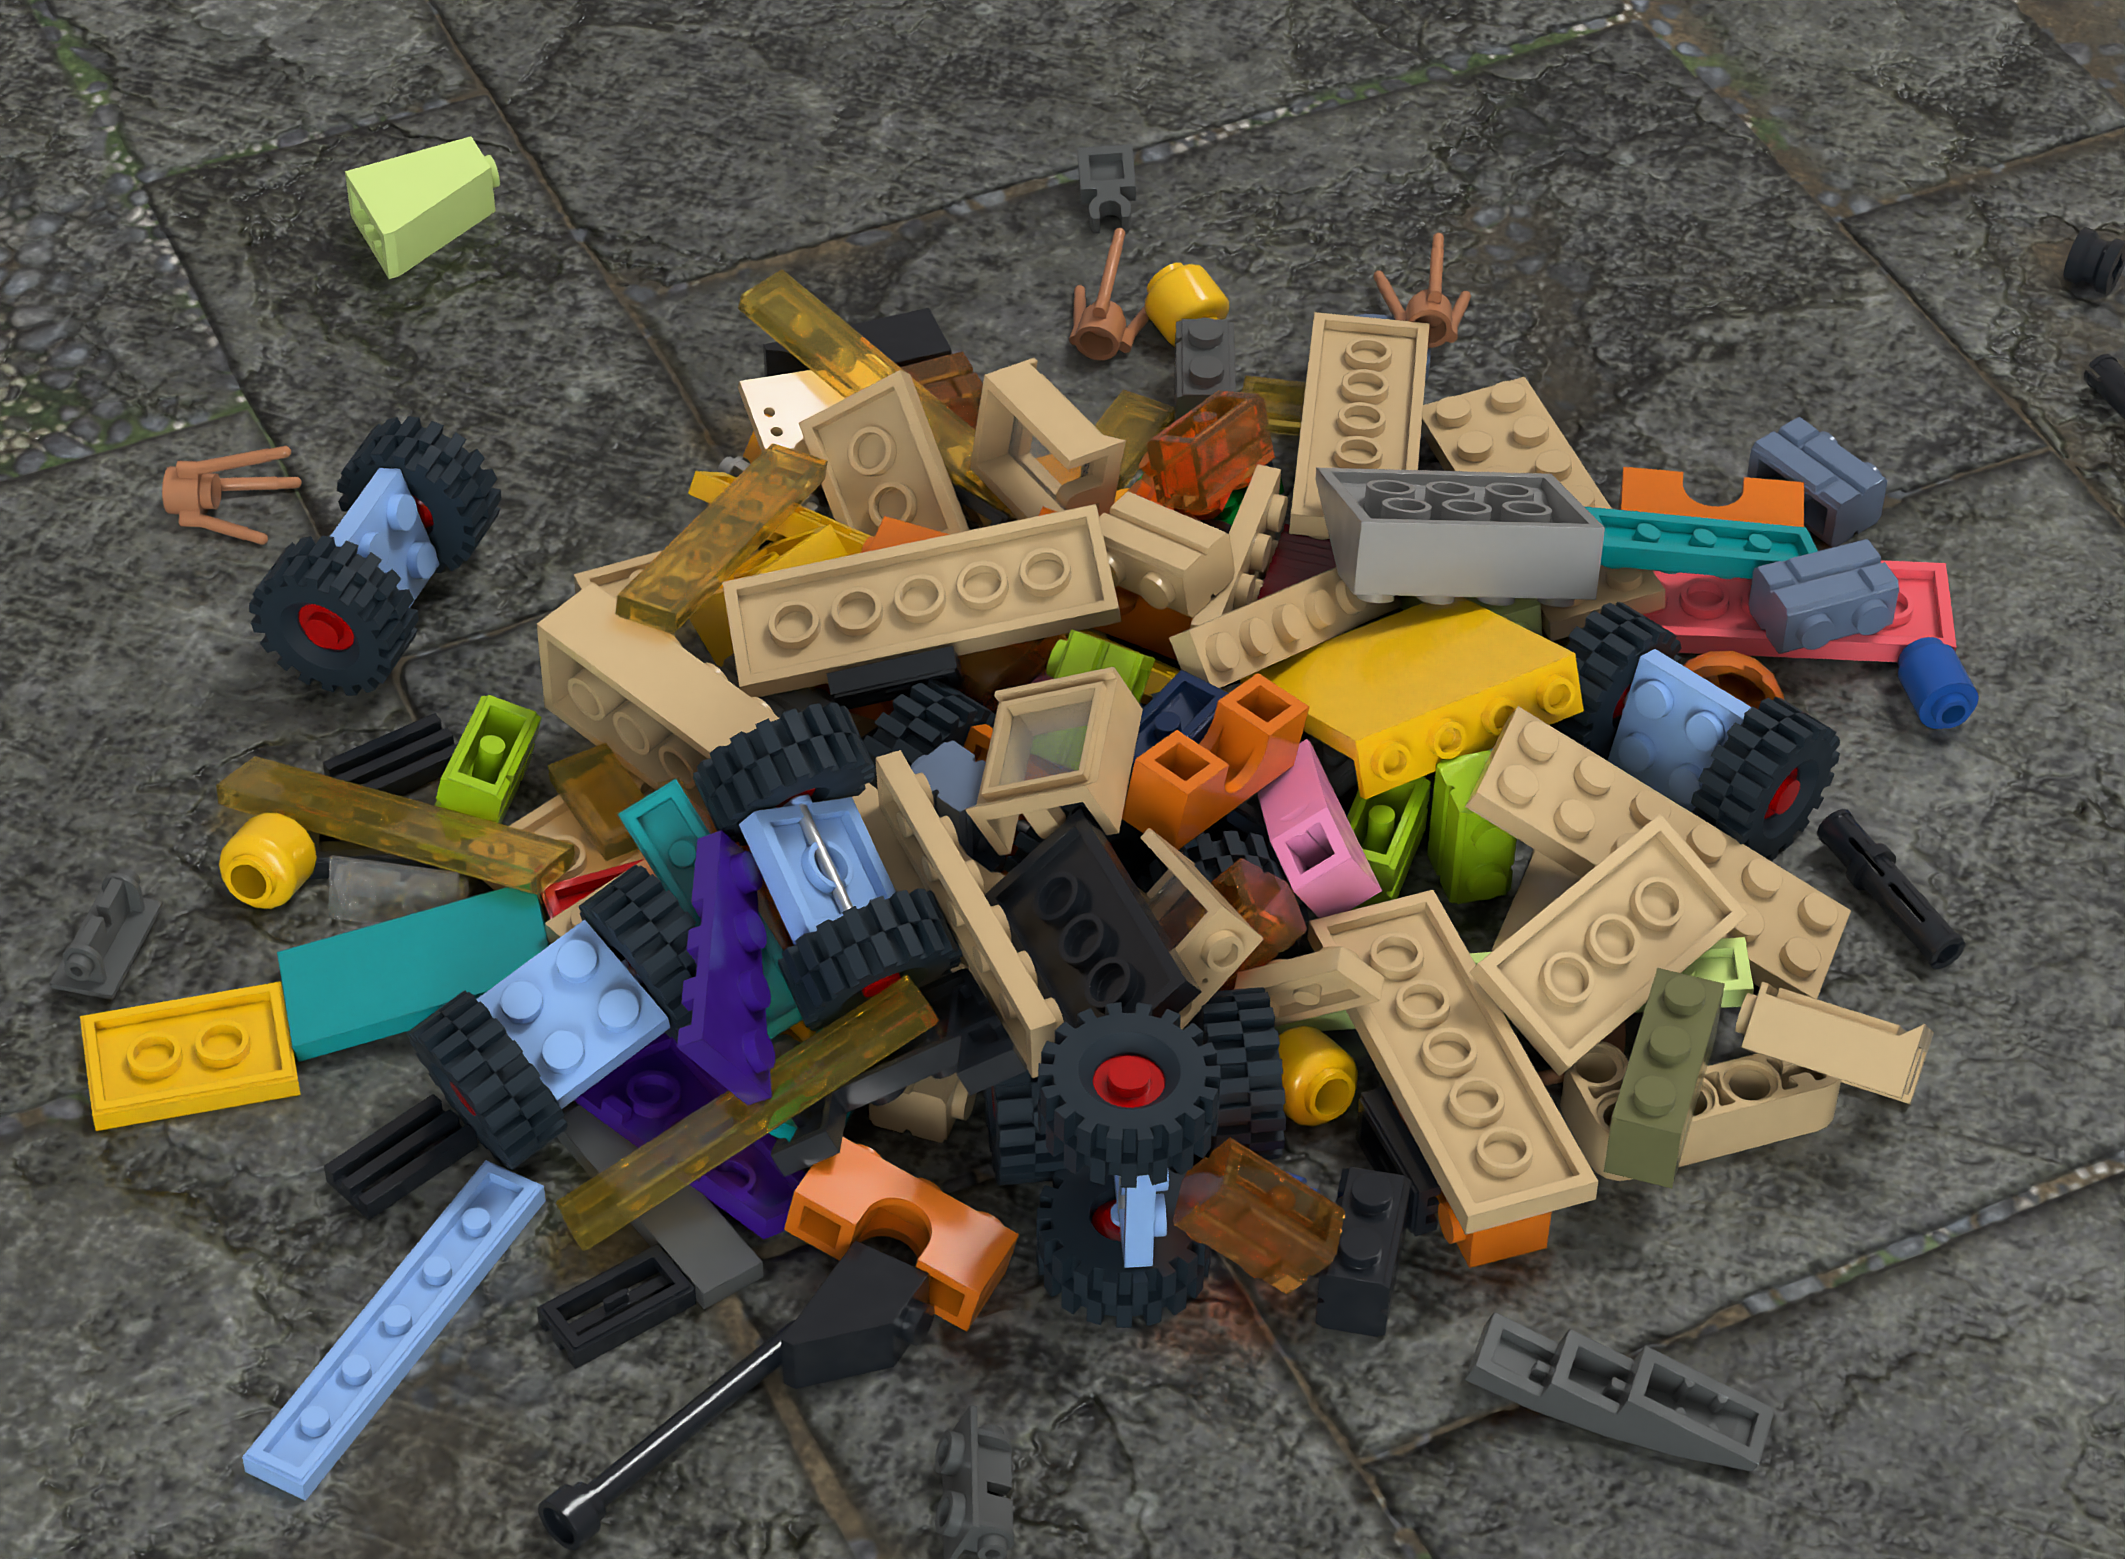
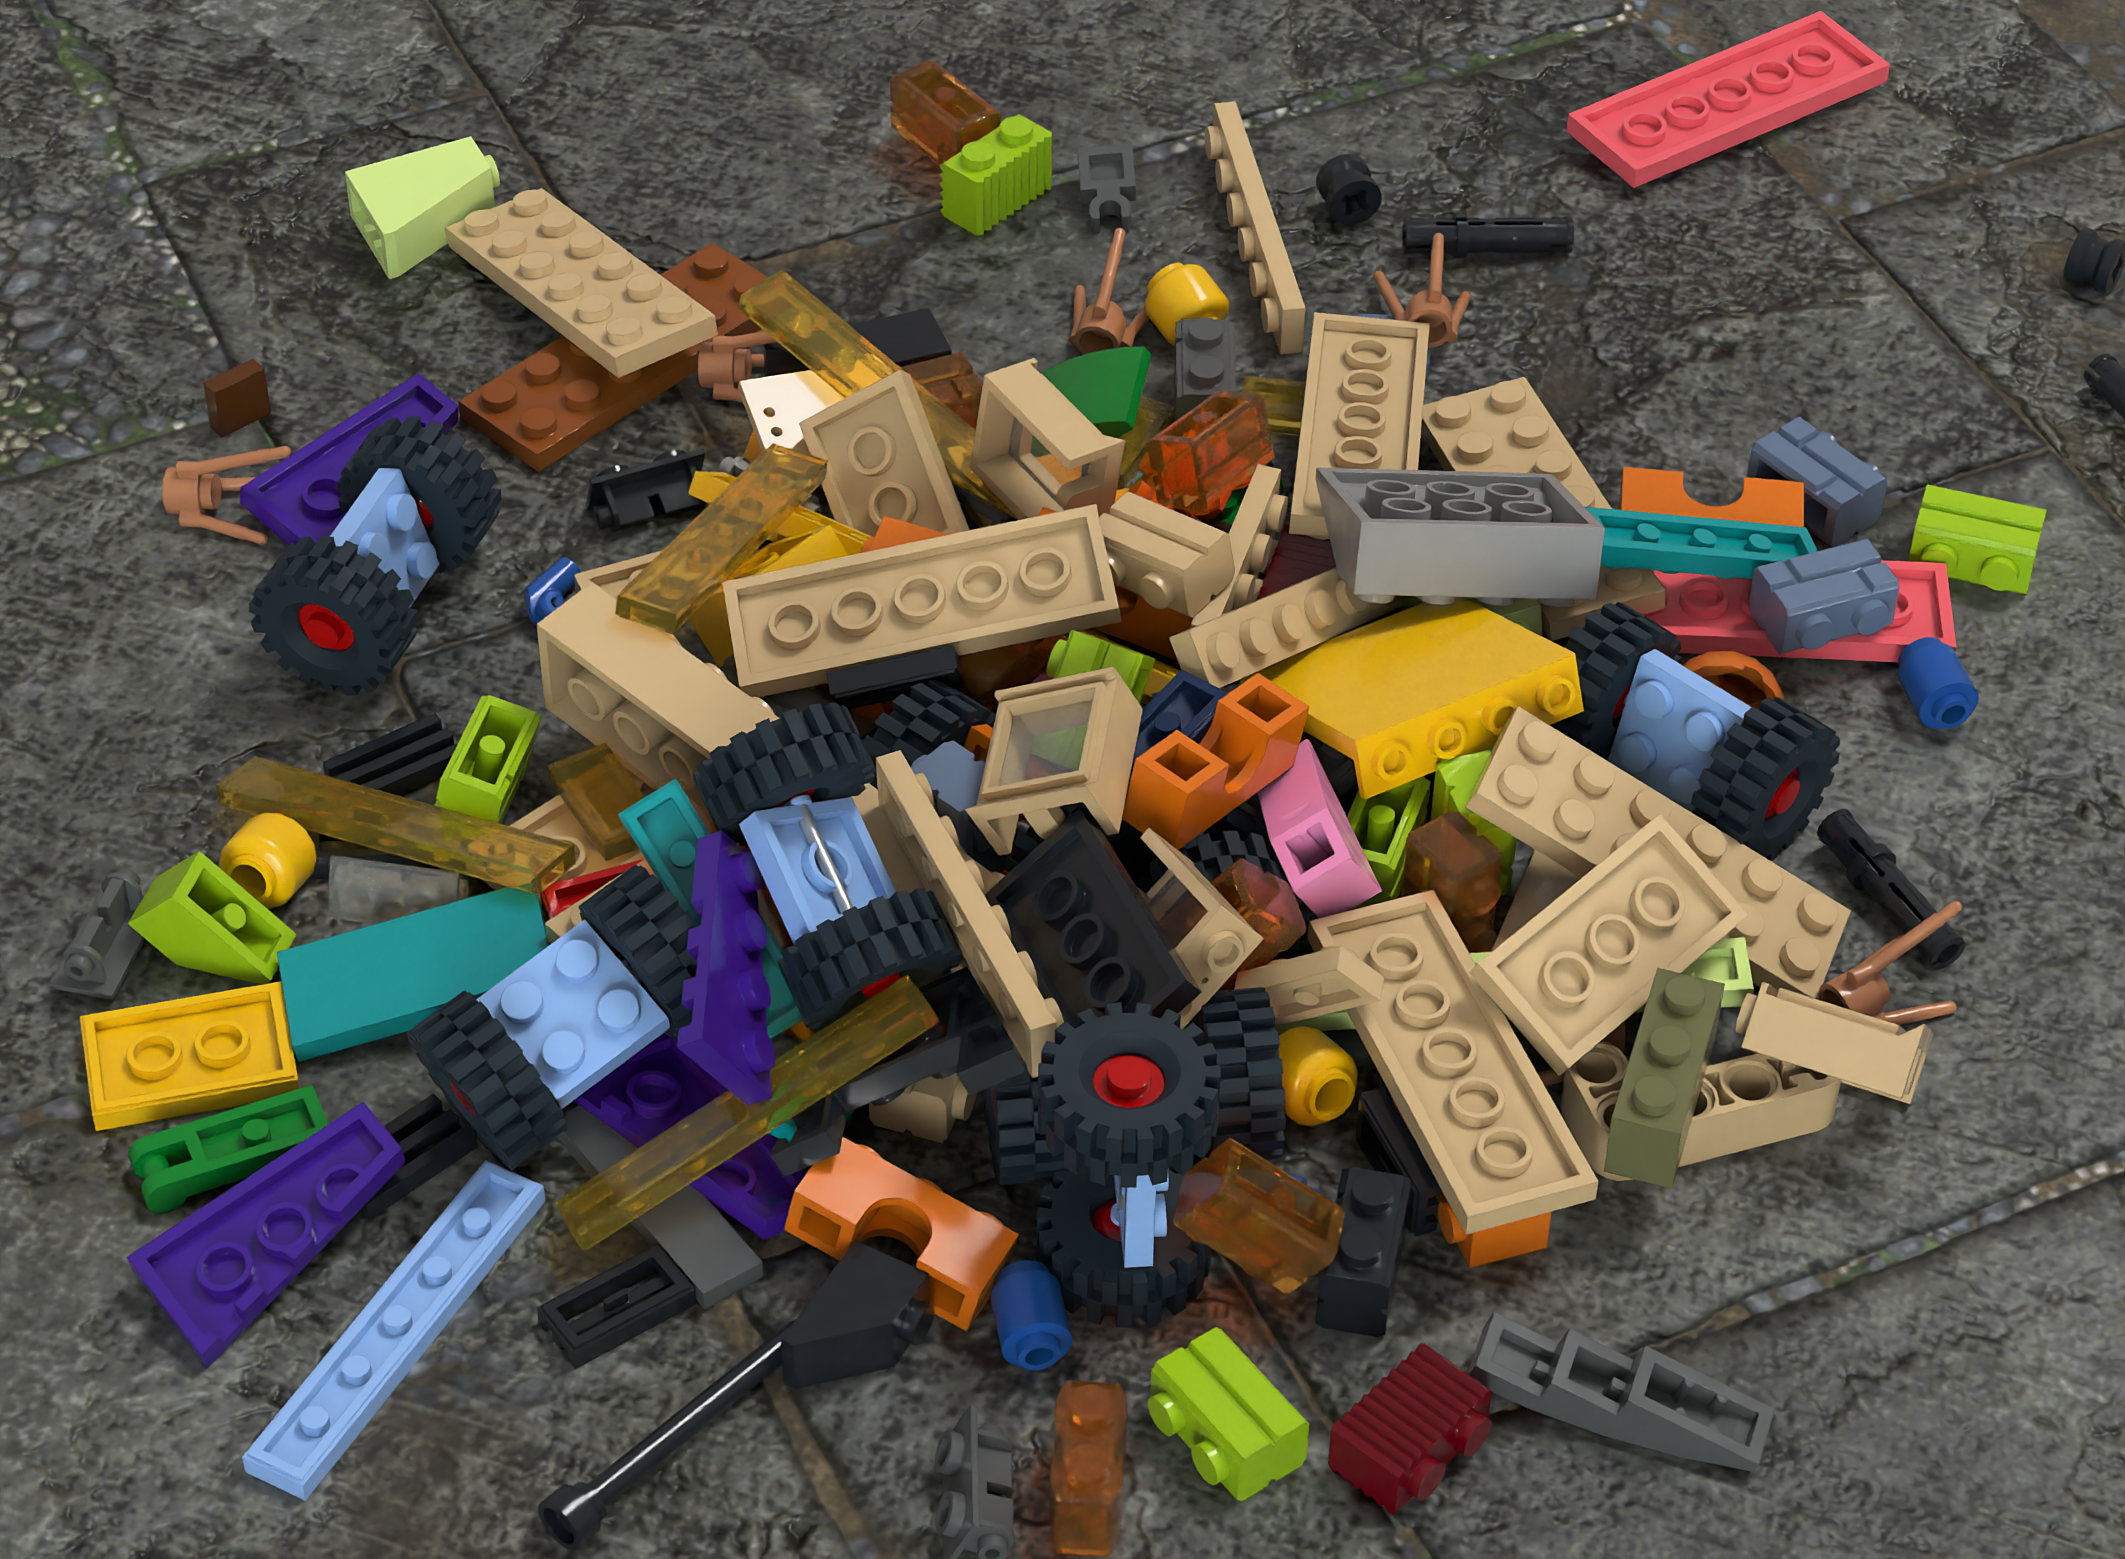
none -> dark purple wing [127,1102,406,1368]
none -> lime slope [128,851,297,985]
none -> green plate [128,1085,329,1213]
none -> reddish brown tile [203,359,271,438]
none -> dark purple wing [240,373,459,545]
none -> tan plate [445,188,718,378]
none -> dark orange plate [458,242,792,472]
none -> blue arm [524,557,580,626]
none -> black hinge [586,448,706,532]
none -> nougat plant [698,322,827,403]
none -> clear orange brick [890,59,1001,165]
none -> lime brick [939,114,1052,236]
none -> blue brick [990,1260,1072,1370]
none -> green slope [1033,346,1151,457]
none -> clear orange brick [1049,1380,1128,1556]
none -> lime brick [1148,1327,1309,1502]
none -> tan plate [1204,101,1305,355]
none -> black wheel [1316,154,1382,225]
none -> dark red brick [1328,1343,1492,1513]
none -> clear orange brick [1401,812,1502,953]
none -> black pin [1402,213,1574,258]
none -> coral plate [1566,11,1890,188]
none -> nougat plant [1819,901,1962,1025]
none -> lime brick [1908,484,2047,595]

